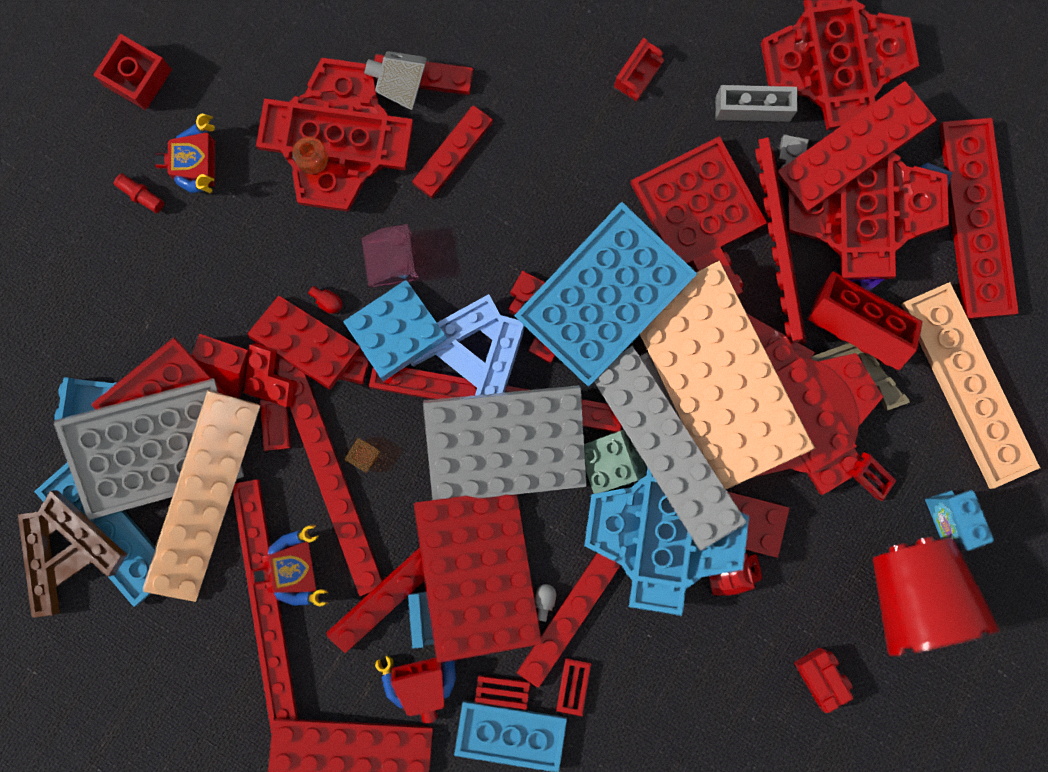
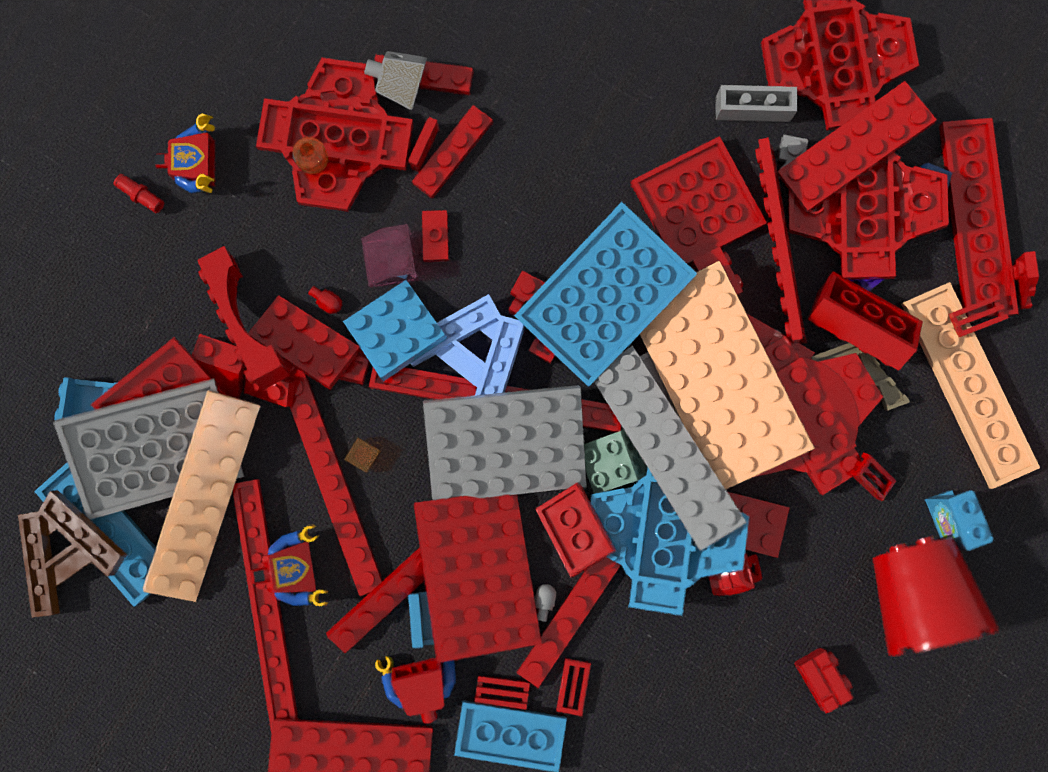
red brick [93,34,172,110] -> none
red tile [260,400,291,451] -> none
red hinge [614,38,664,101] -> none
none -> red arch [197,246,290,391]
none -> red tile [408,117,439,172]
none -> red plate [422,210,449,262]
none -> red tile [536,482,616,577]
none -> red tile [948,295,1009,338]
none -> red wing [1012,251,1039,309]

